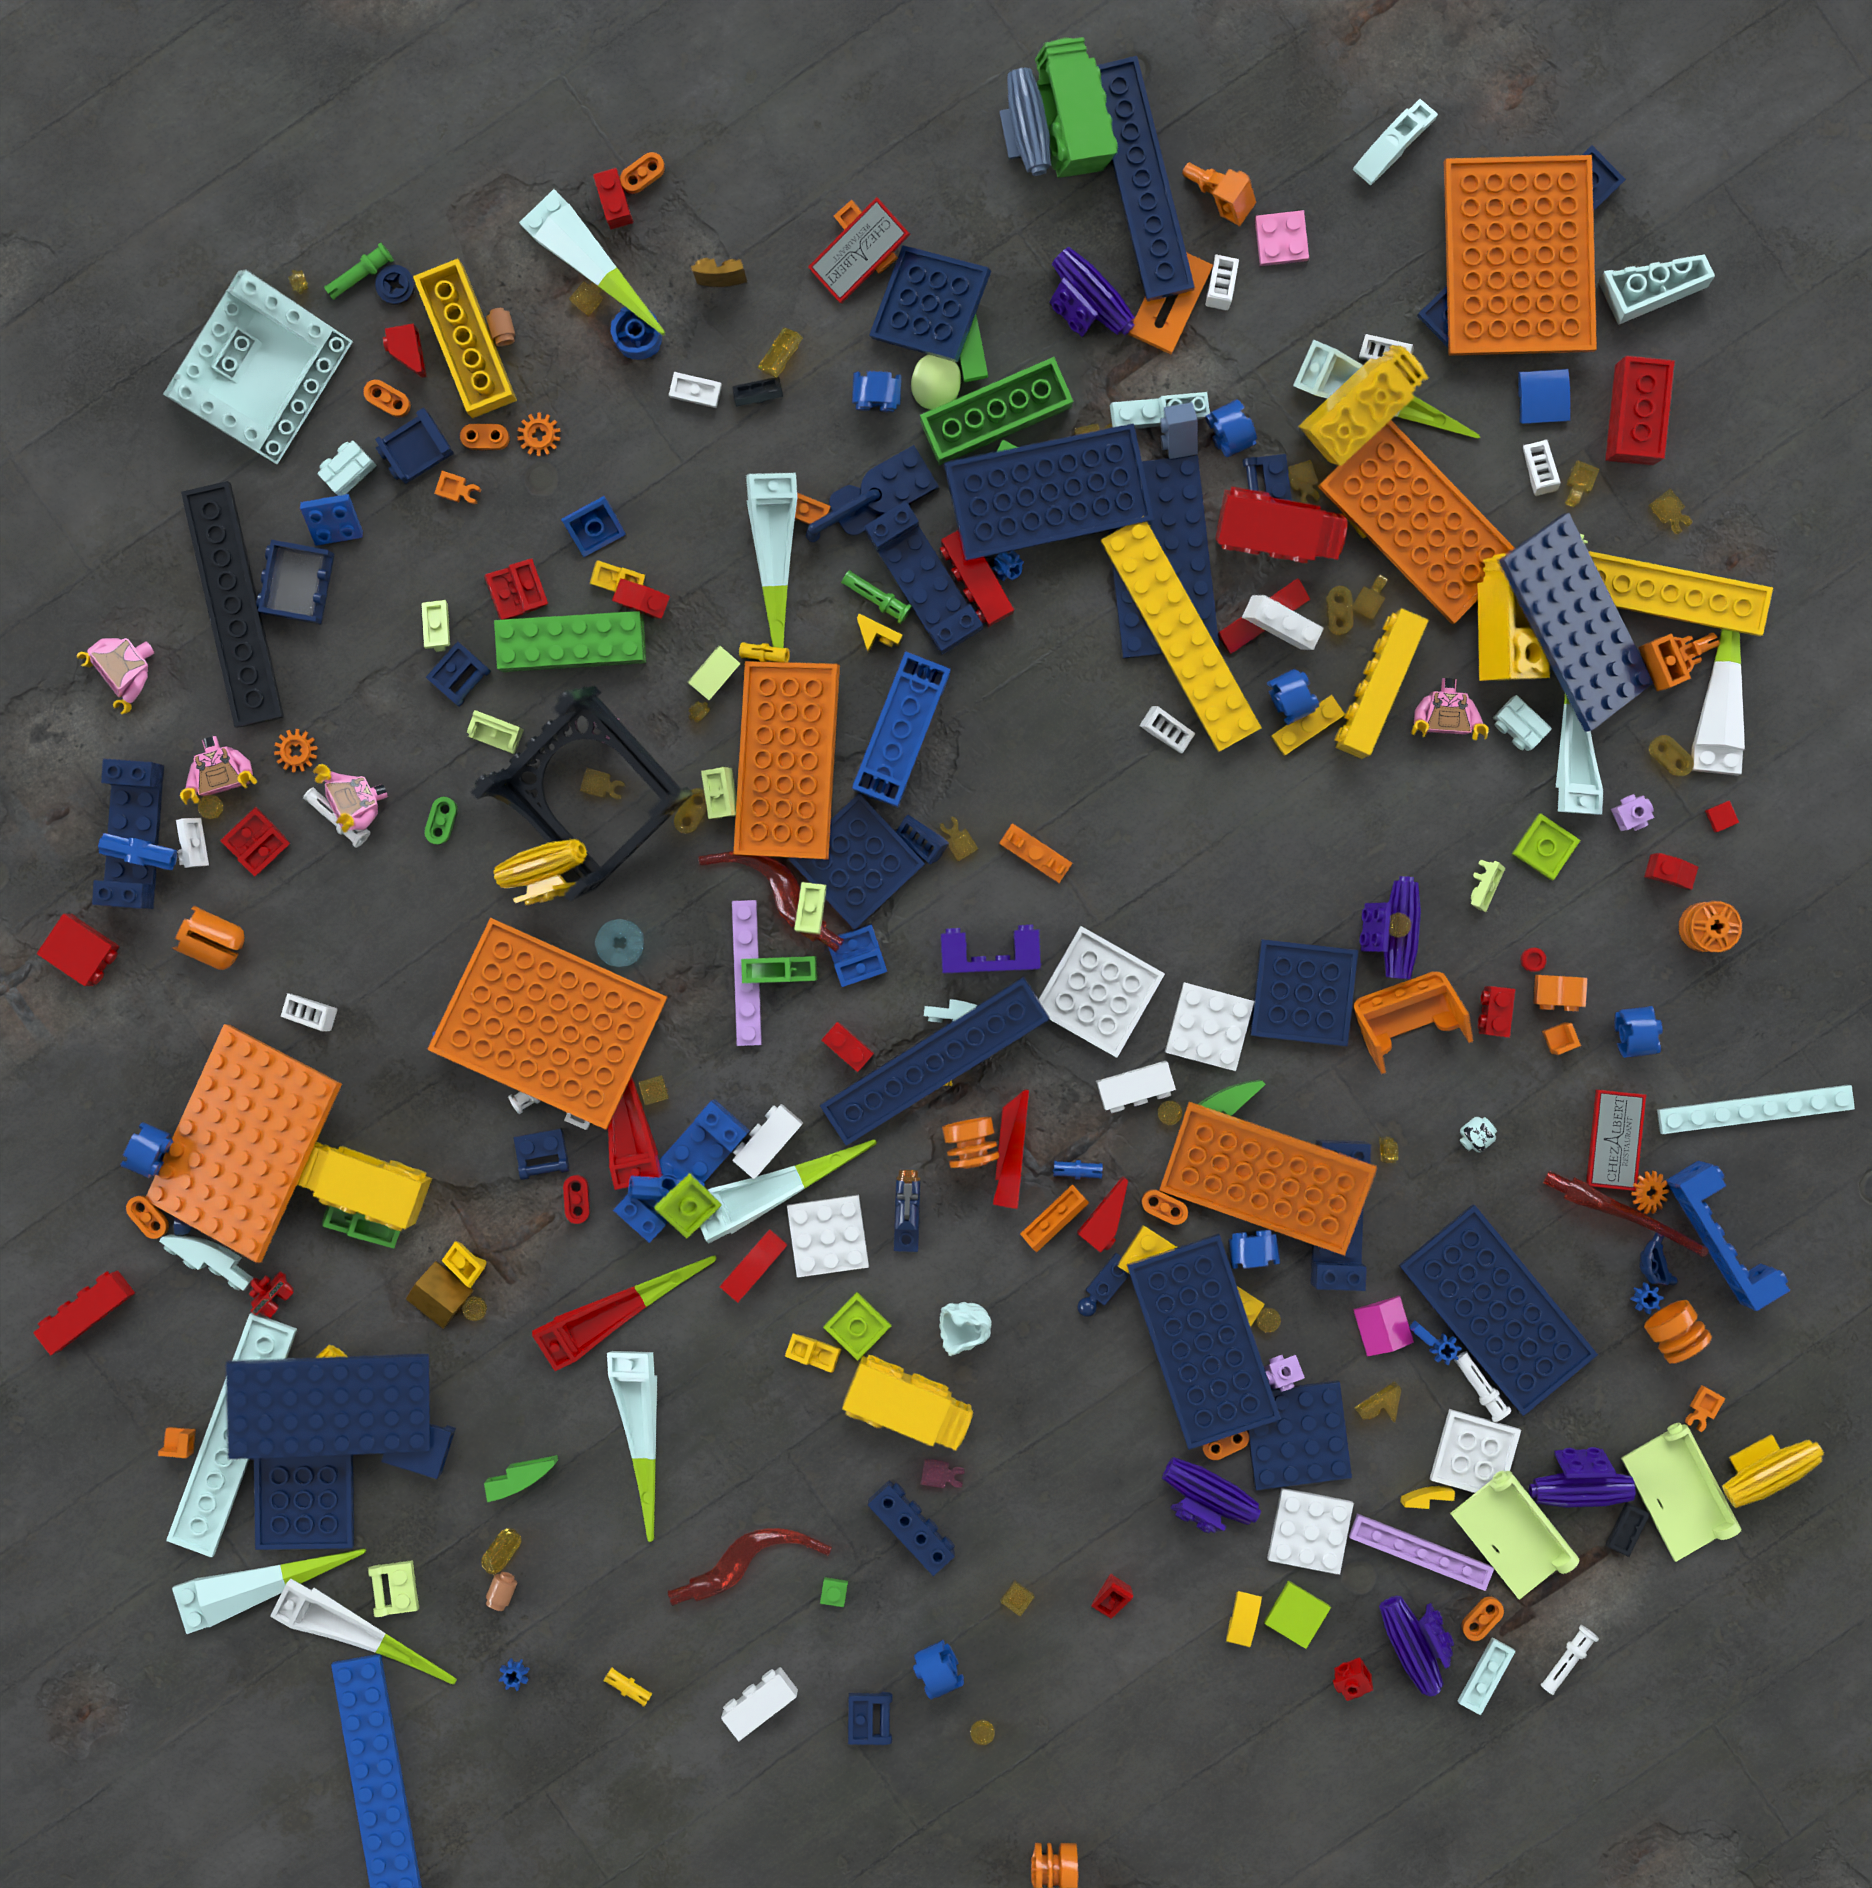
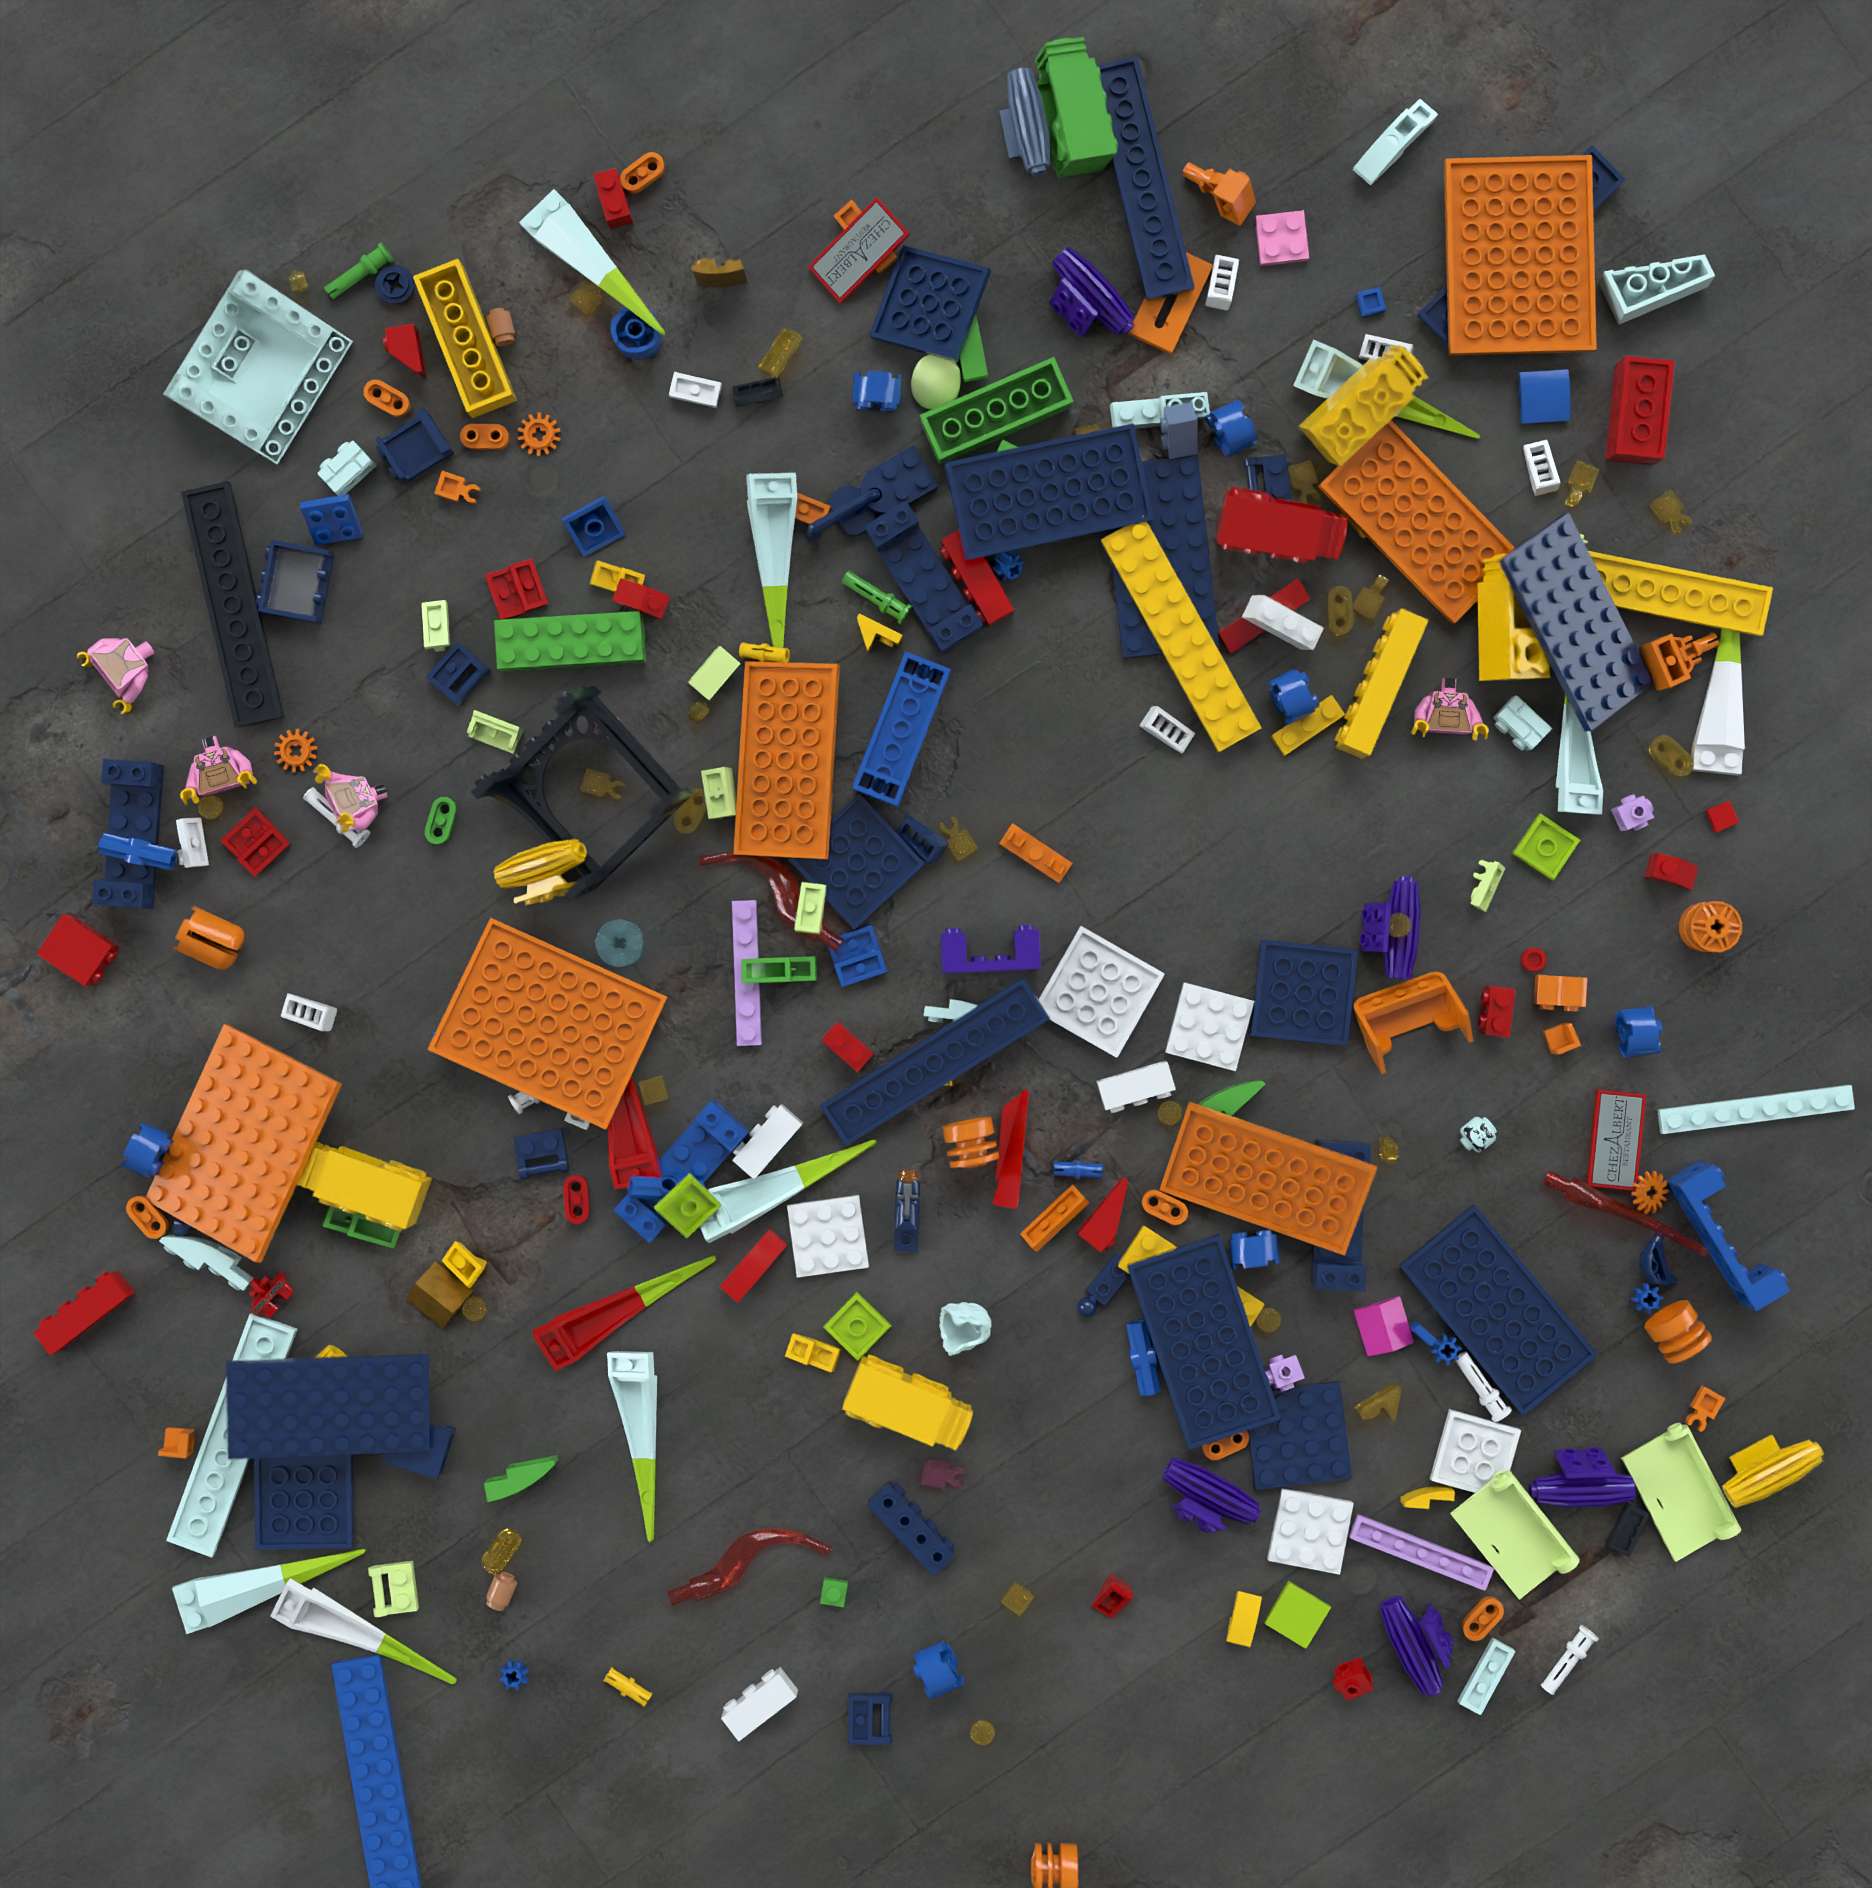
none -> blue piece [1126,1319,1161,1396]
none -> blue tile [1355,287,1386,318]

